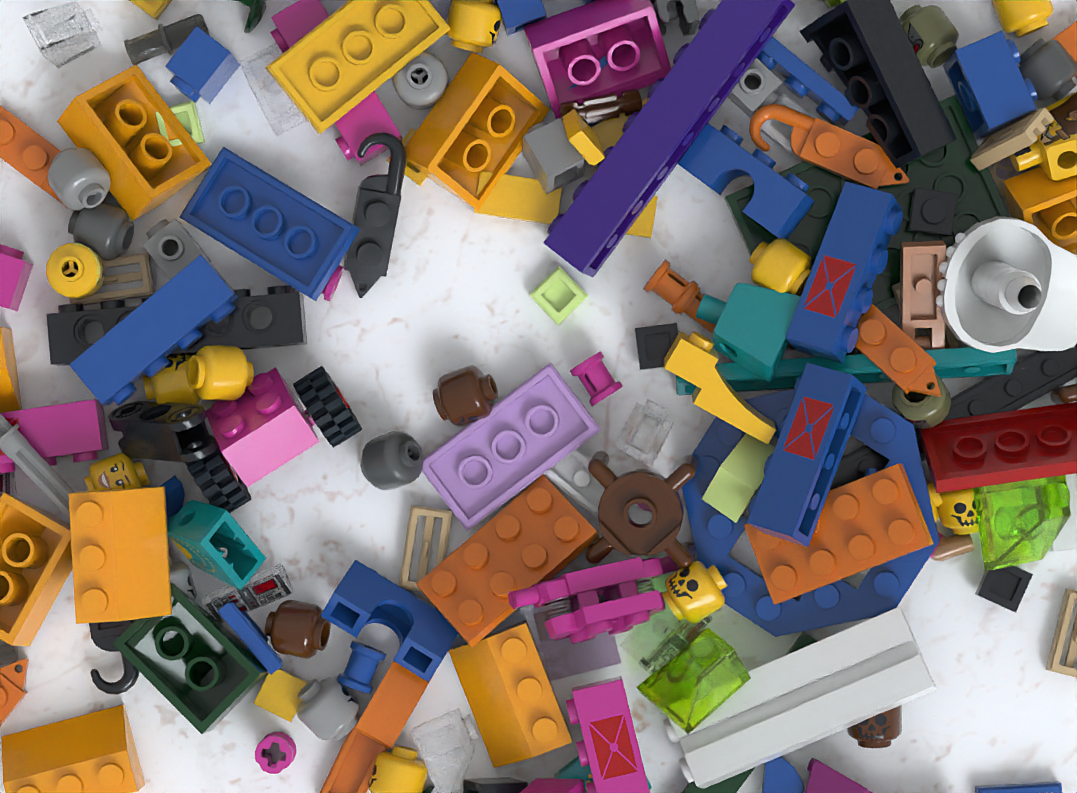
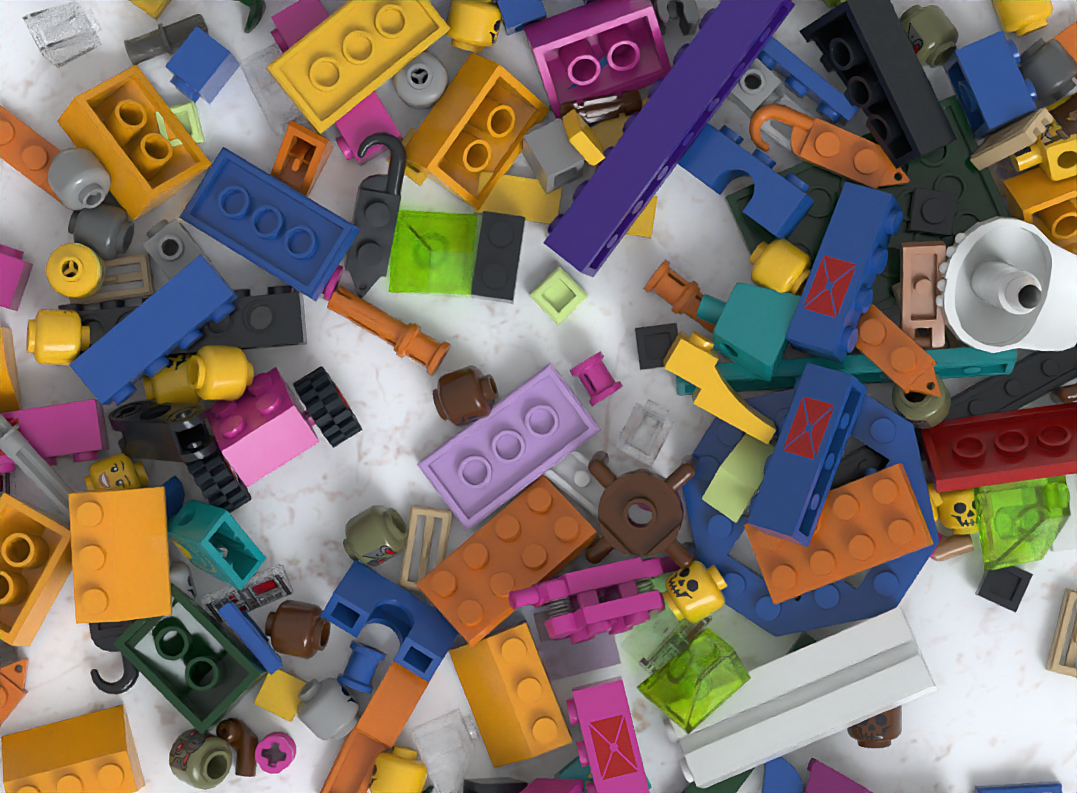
dark grey head [360,431,423,490] -> none
none -> yellow head [26,309,90,366]
none -> olive head [169,728,232,790]
none -> reddish brown arm [216,718,259,777]
none -> orange slope [270,121,334,197]
none -> orange pin [327,285,451,376]
none -> olive head [343,505,408,567]
none -> clear neon green slope [389,210,477,298]
none -> black brick [471,211,525,304]

